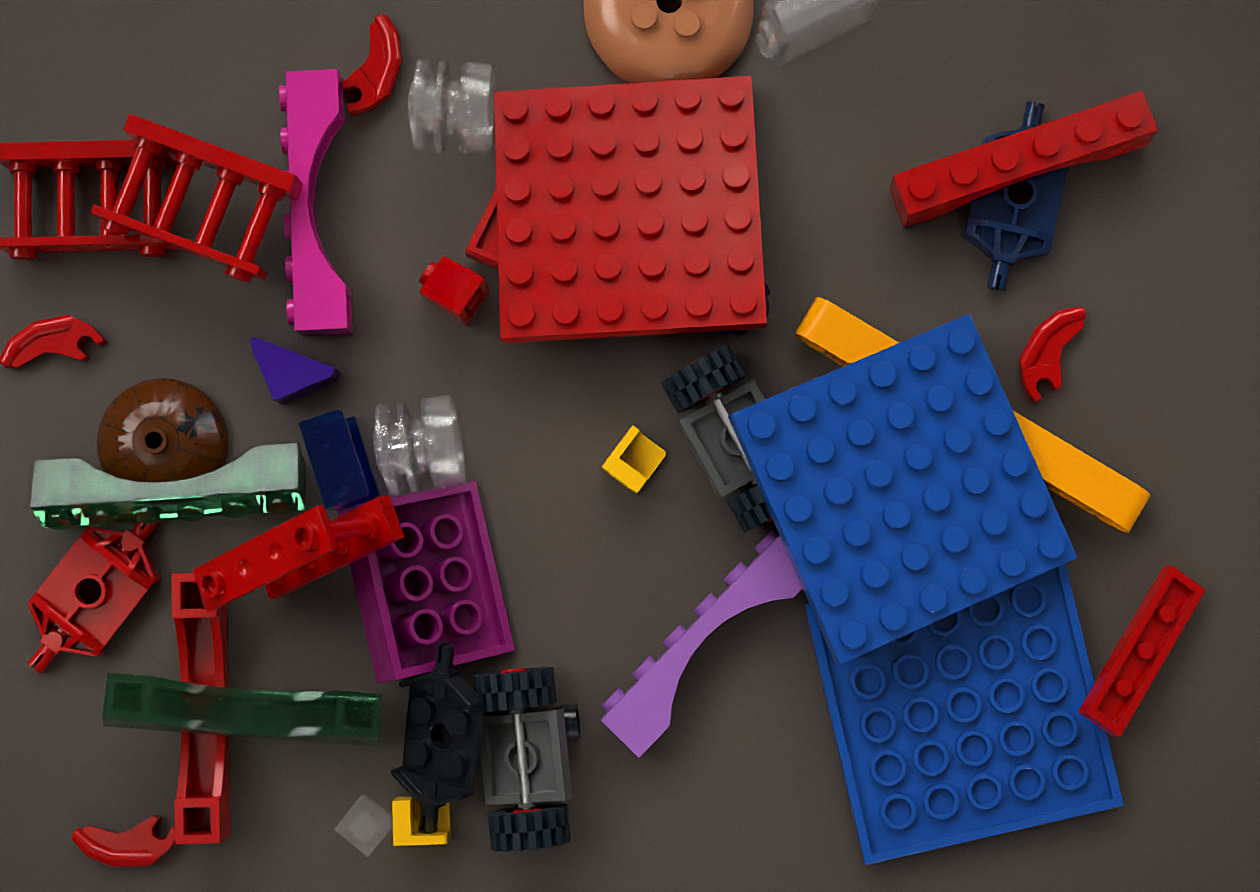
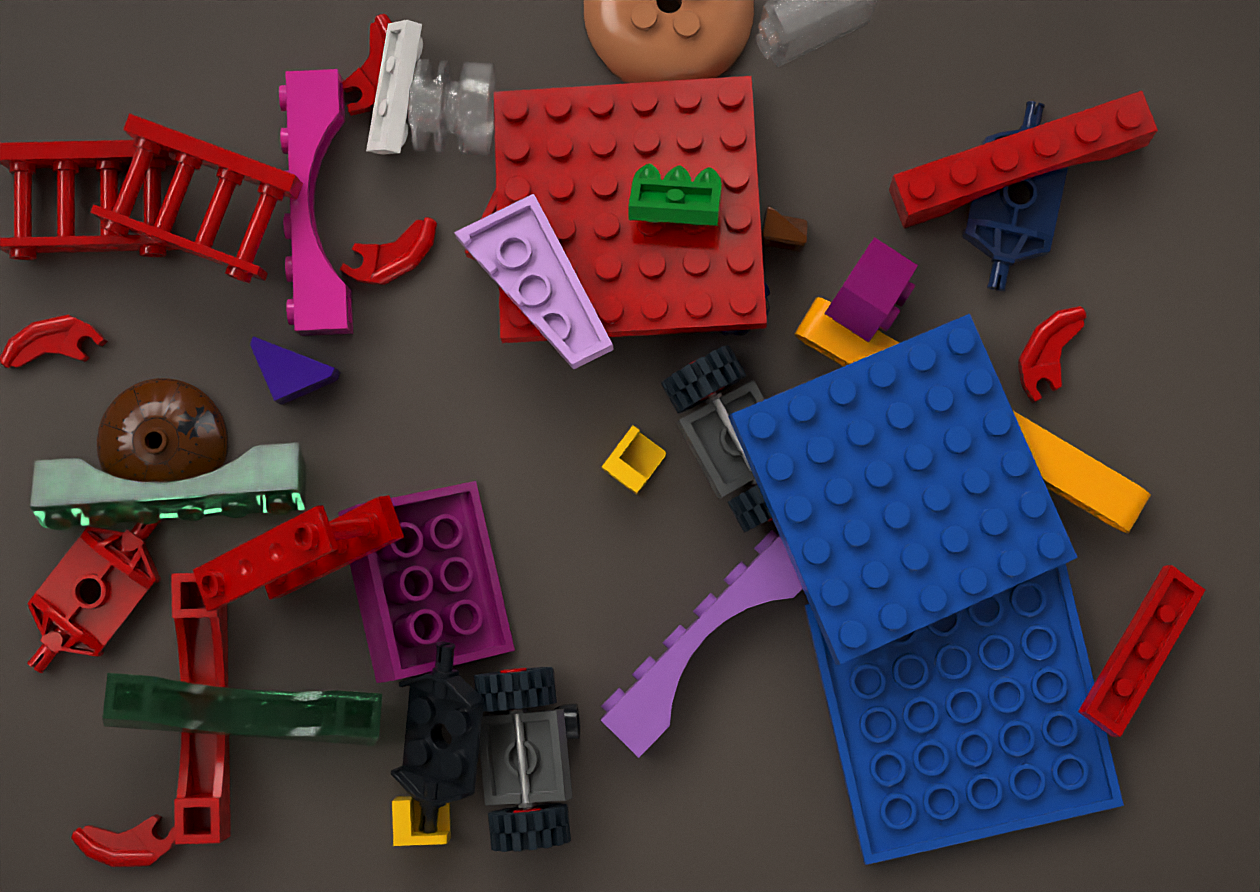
clear blue panel [298,410,381,512] -> none
clear plate [334,793,393,857] -> none
clear wheel [373,394,466,497] -> none
red slope [419,255,490,326] -> none
none -> red piece [339,217,437,285]
none -> white plate [366,20,423,155]
none -> lavender wing [454,194,614,369]
none -> green plate [628,163,722,226]
none -> reddish brown slope [761,206,807,252]
none -> magenta brick [824,237,918,342]

